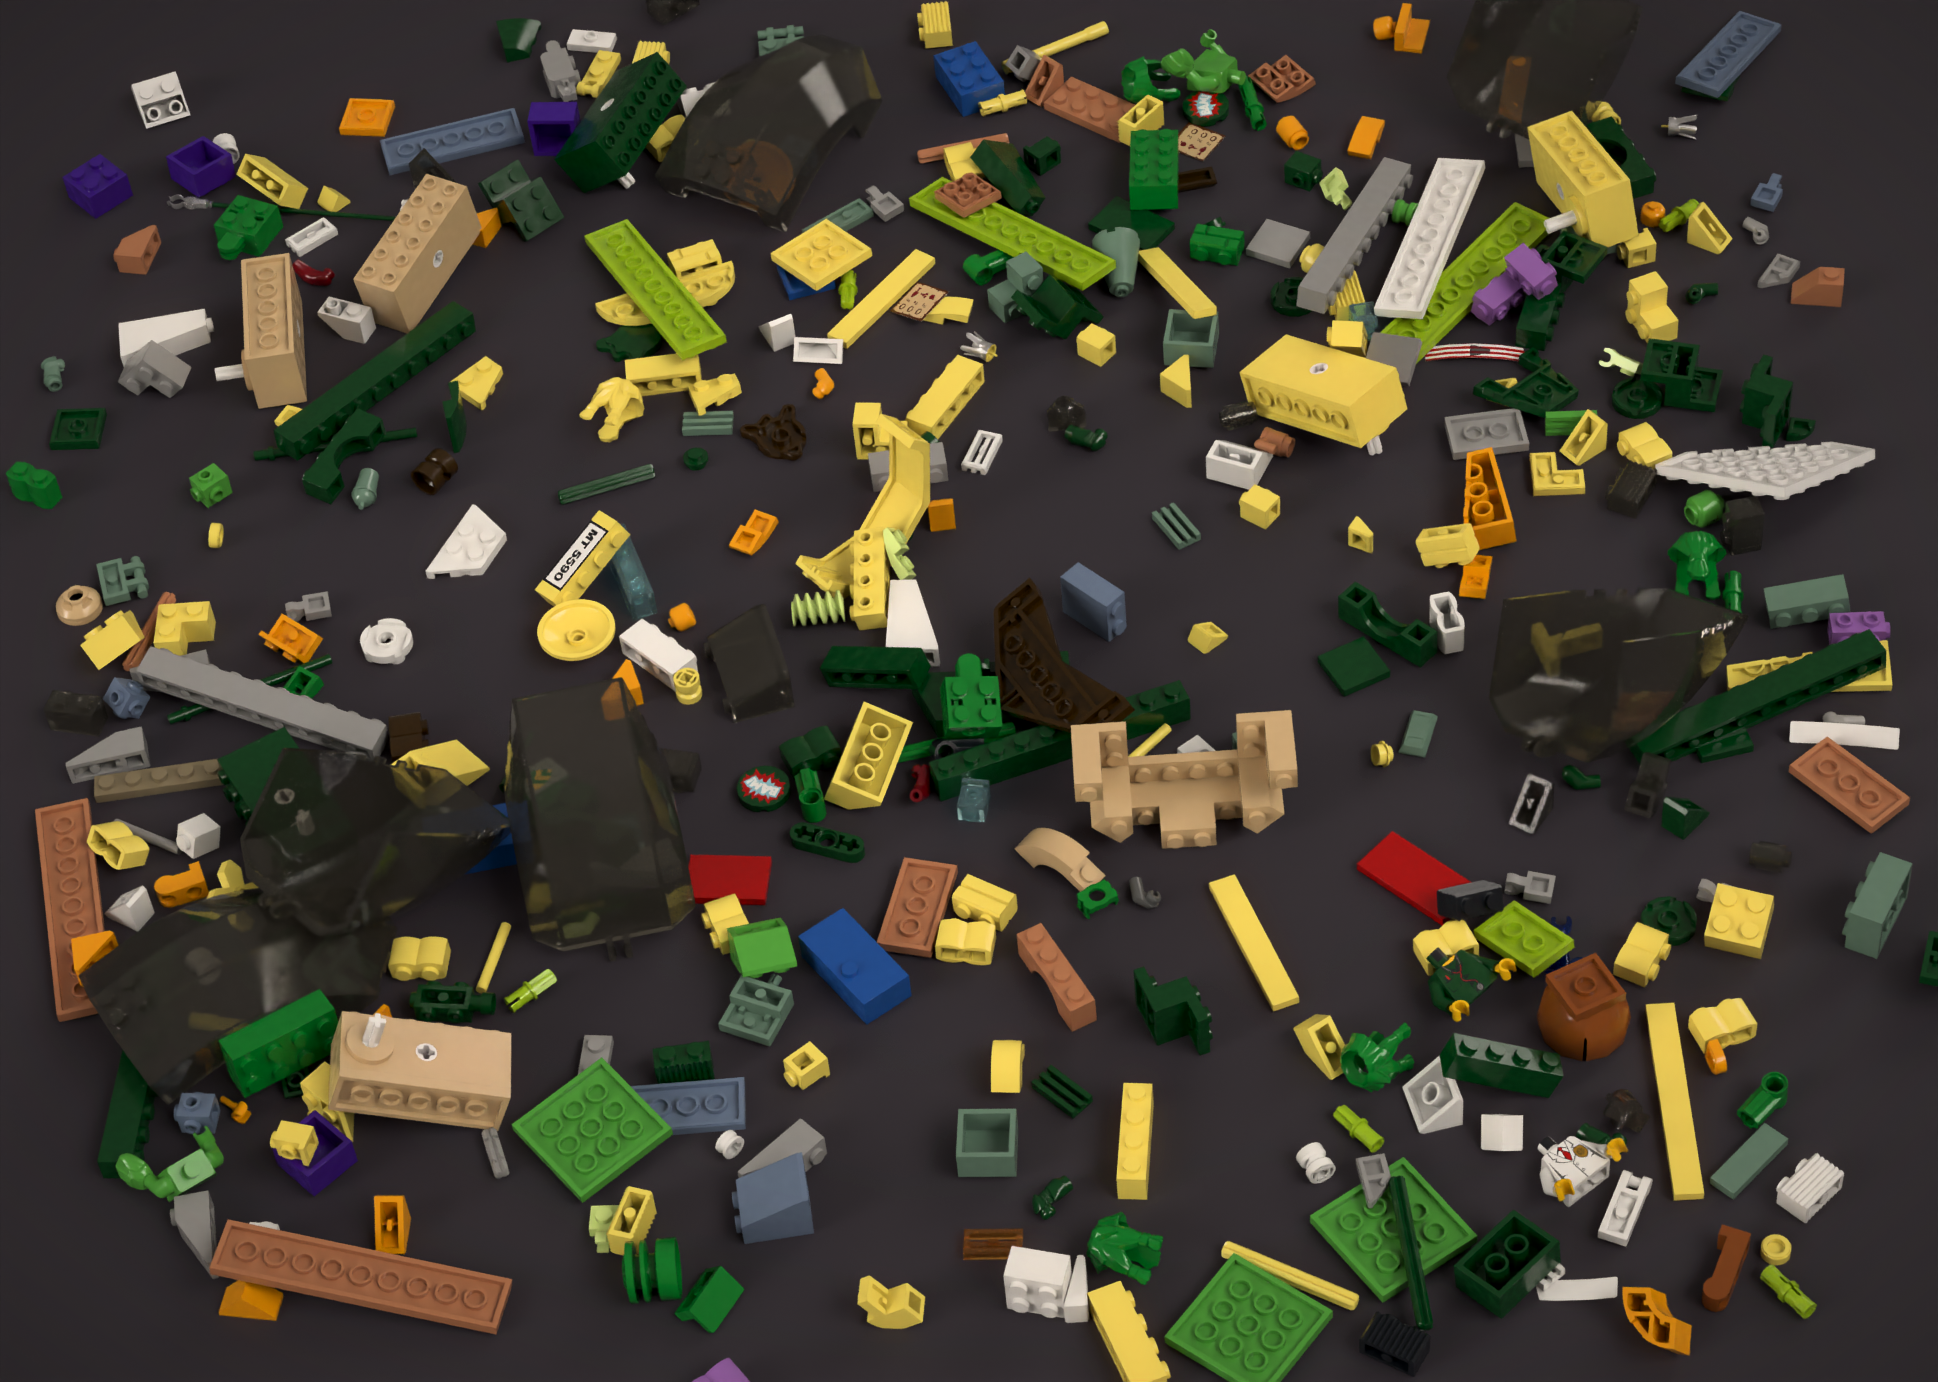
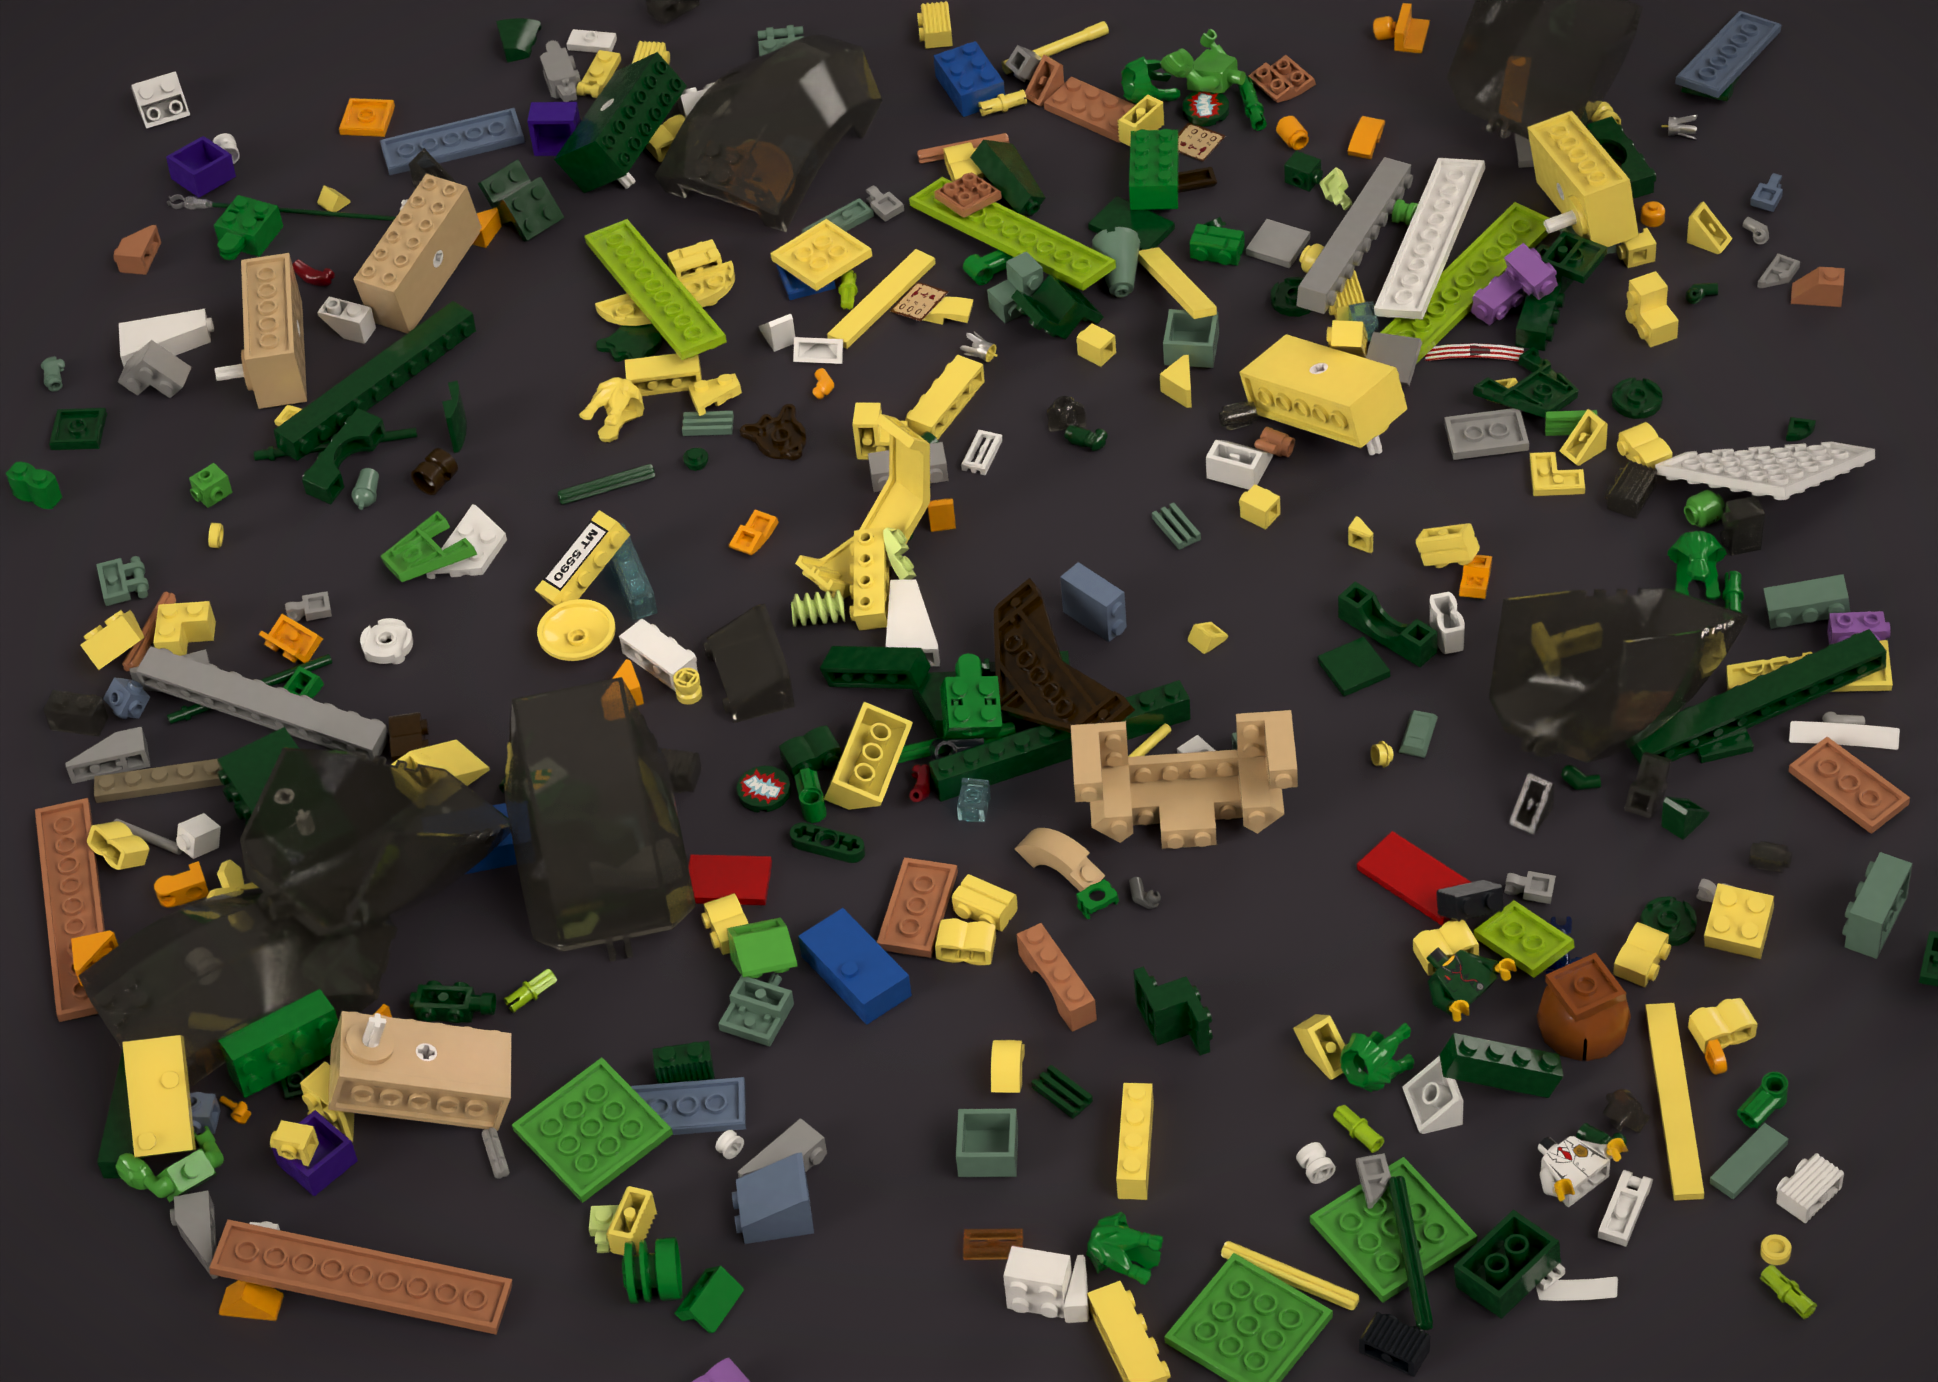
tan piece [56,585,103,626] -> none
dark purple piece [63,154,133,219] -> none
white slope [105,885,155,932] -> none
light yellow brick [236,154,308,209] -> none
white tile [285,217,338,257] -> none
light orange slope [374,1195,411,1254] -> none
light yellow brick [388,937,451,981] -> none
light yellow wing [450,356,503,411] -> none
light yellow bar [476,922,511,994] -> none
light grey plate [578,1035,614,1075] -> none
light orange piece [668,603,696,632] -> none
light yellow brick [783,1041,830,1090] -> none
light yellow brick [857,1275,925,1329] -> none
dark green brick [1023,136,1061,176] -> none
dark green arm [1032,1175,1073,1220] -> none
light yellow tile [1209,874,1299,1012] -> none
light orange wedge [1463,447,1517,550] -> none
white panel [1481,1114,1523,1151] -> none
yellowish green plate [1599,348,1643,377] -> none
light orange brick [1622,1287,1692,1356] -> none
dark green bracket [1640,338,1723,412] -> none
lime axle [1658,199,1699,232] -> none
dark orange leg [1702,1224,1751,1312] -> none
dark green bracket [1740,354,1793,449] -> none
none -> light yellow brick [122,1035,196,1158]
none -> bright green wing [381,511,478,582]

